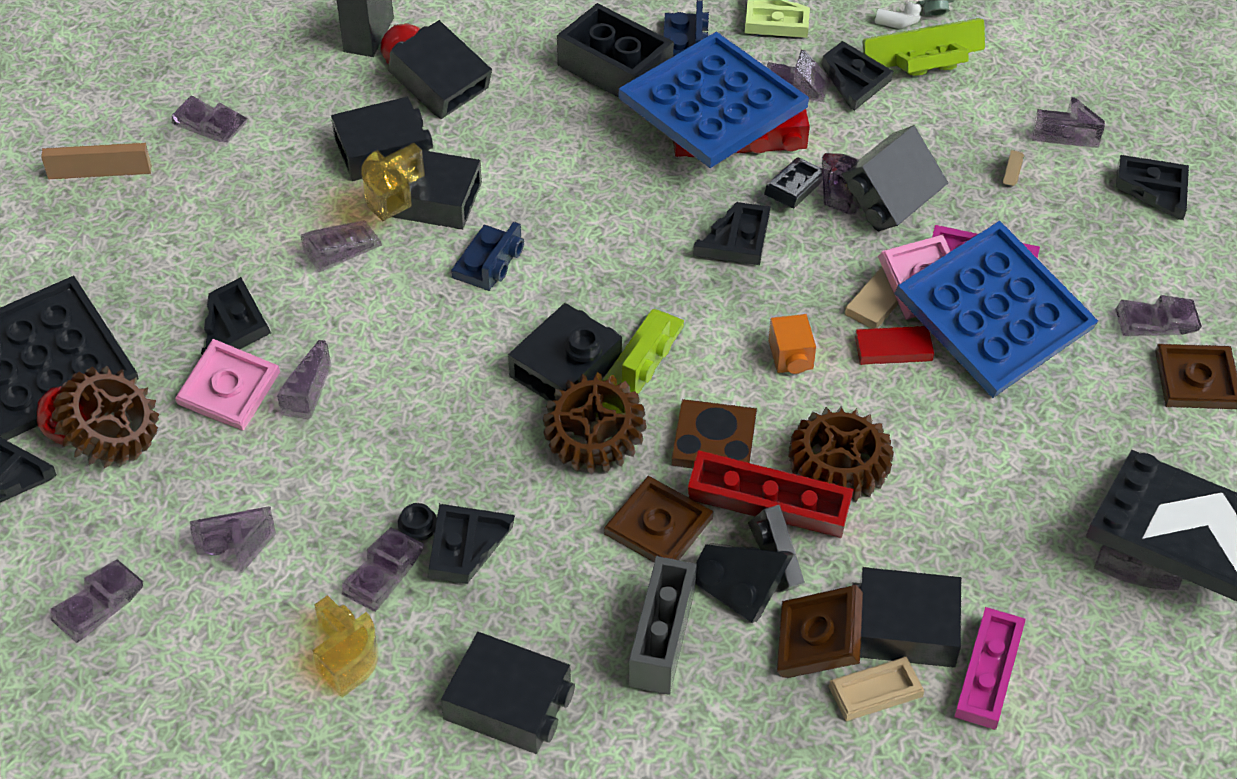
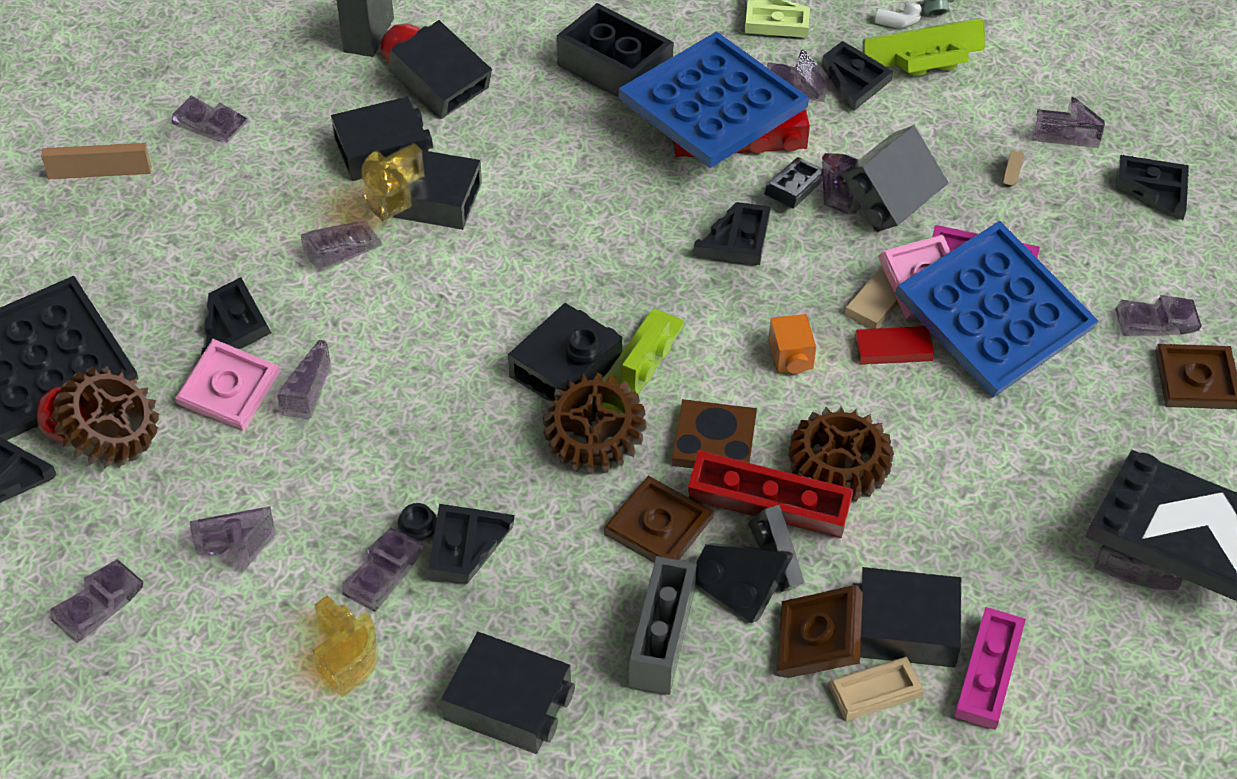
dark blue bracket [451,222,524,291] -> none
dark blue bracket [664,0,709,56] -> none

